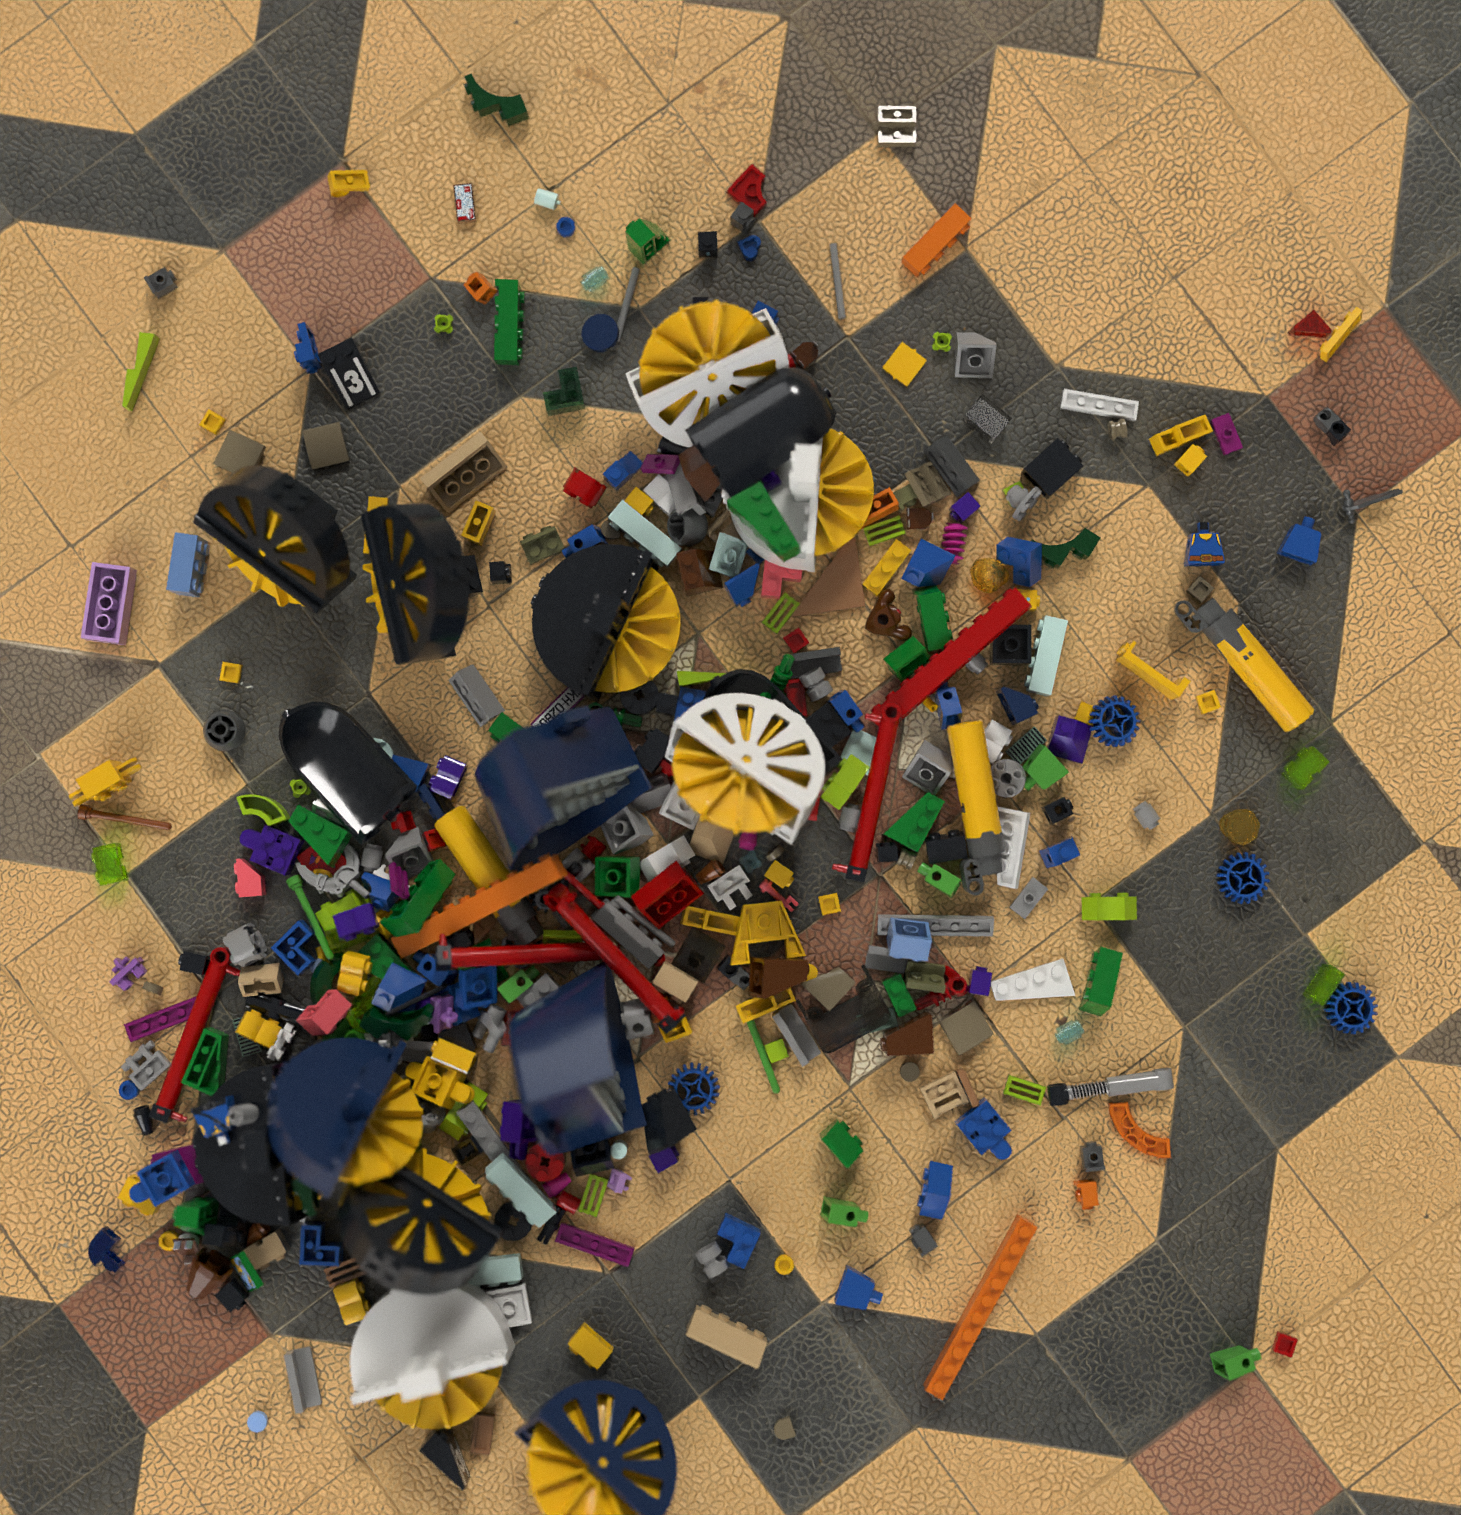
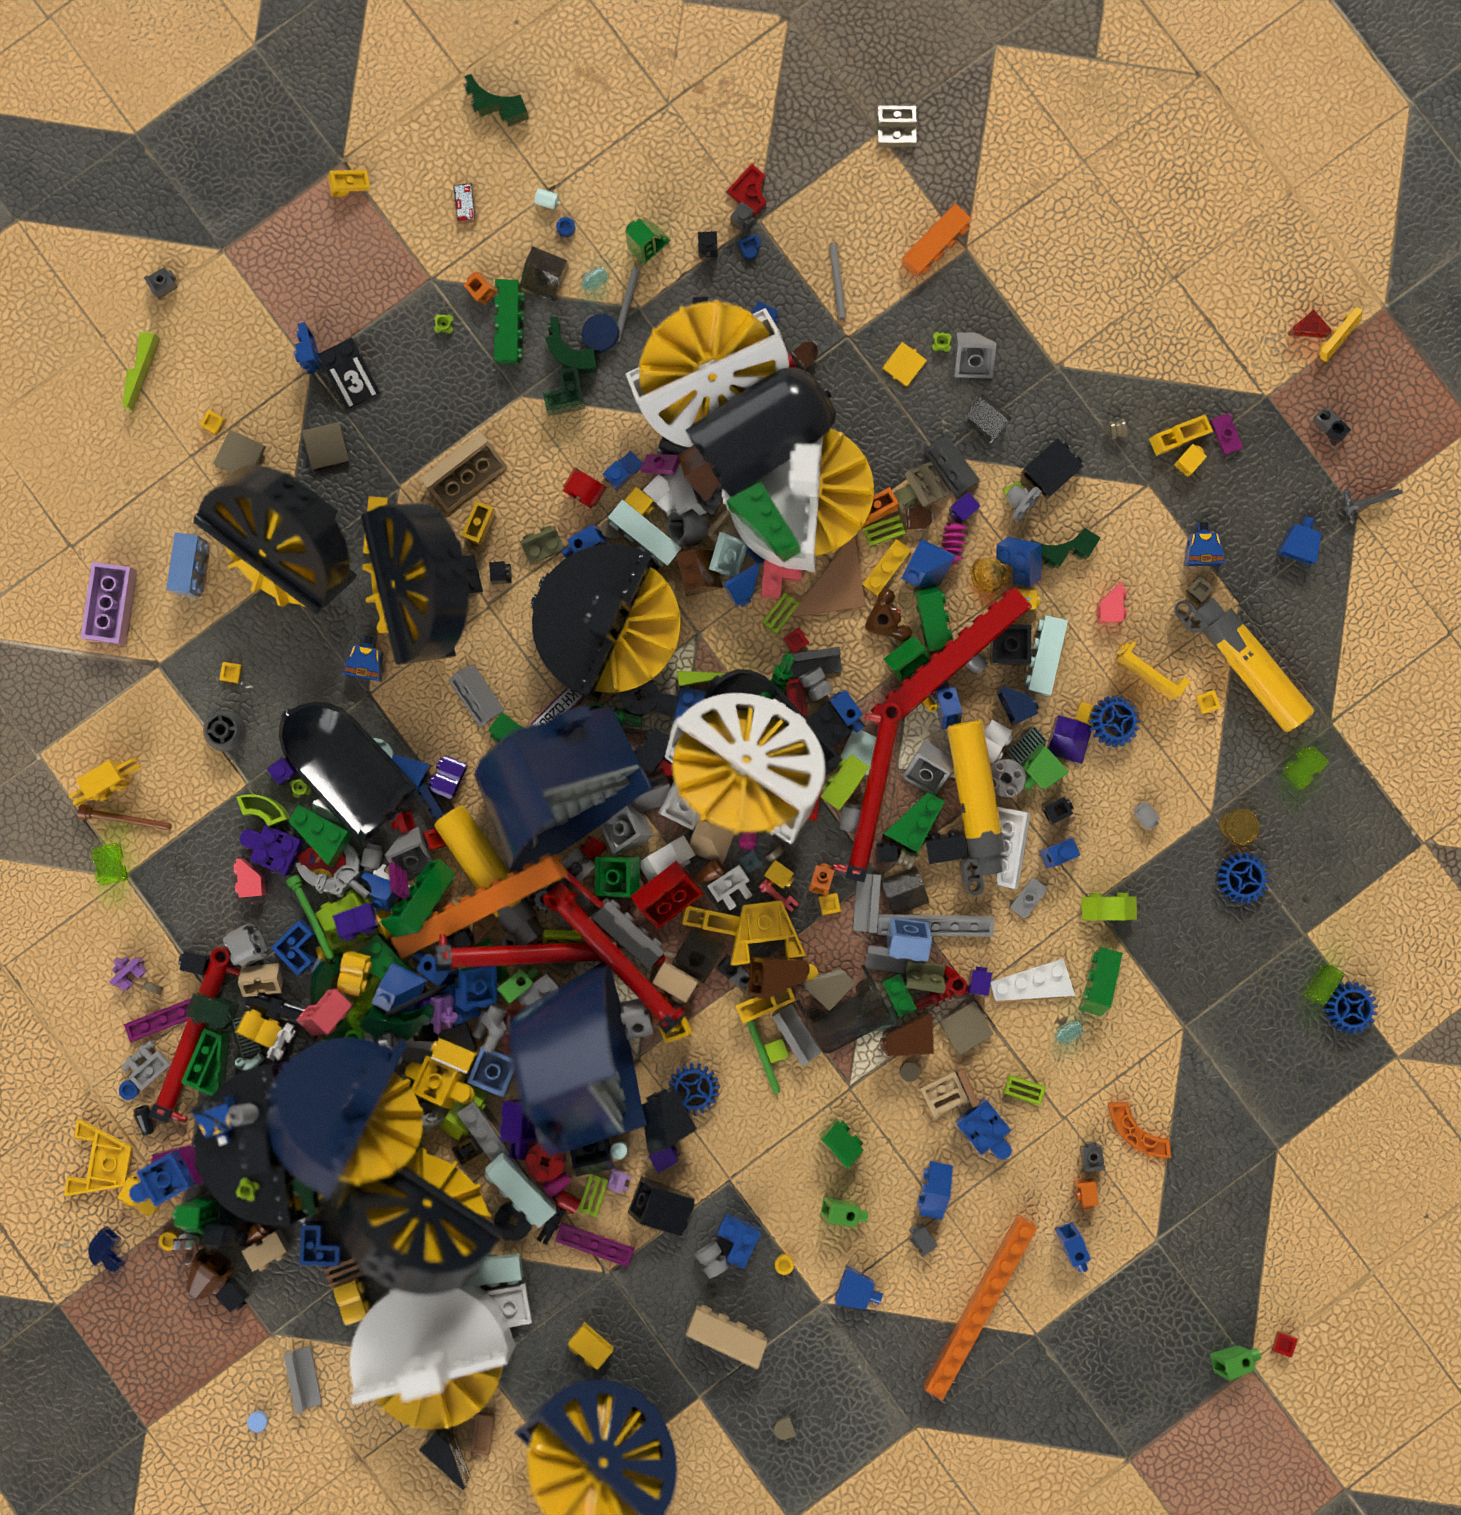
tile [229,1251,263,1292] -> none
light grey bar [614,895,676,948] -> none
dark purple tile [758,470,782,493] -> none
bright green torso [917,862,962,898] -> none
piece [1047,1068,1174,1106] -> none
white tile [1060,389,1139,421] -> none
none -> yellow wing [64,1118,133,1196]
none -> clear green brick [185,992,240,1030]
none -> light aqua arm [235,1053,265,1071]
none -> lime plate [236,1178,259,1201]
none -> dark purple brick [267,757,297,785]
none -> torso [343,636,383,682]
none -> medium blue brick [467,1045,514,1097]
none -> clear smoke slope [520,246,569,301]
none -> dark green arch [545,316,598,373]
none -> black slope [628,1176,695,1236]
none -> orange brick [809,863,835,896]
none -> light grey panel [853,874,881,933]
none -> clear smoke slope [881,866,929,915]
none -> blue torso [1055,1222,1091,1273]
none -> coral slope [1097,583,1127,623]

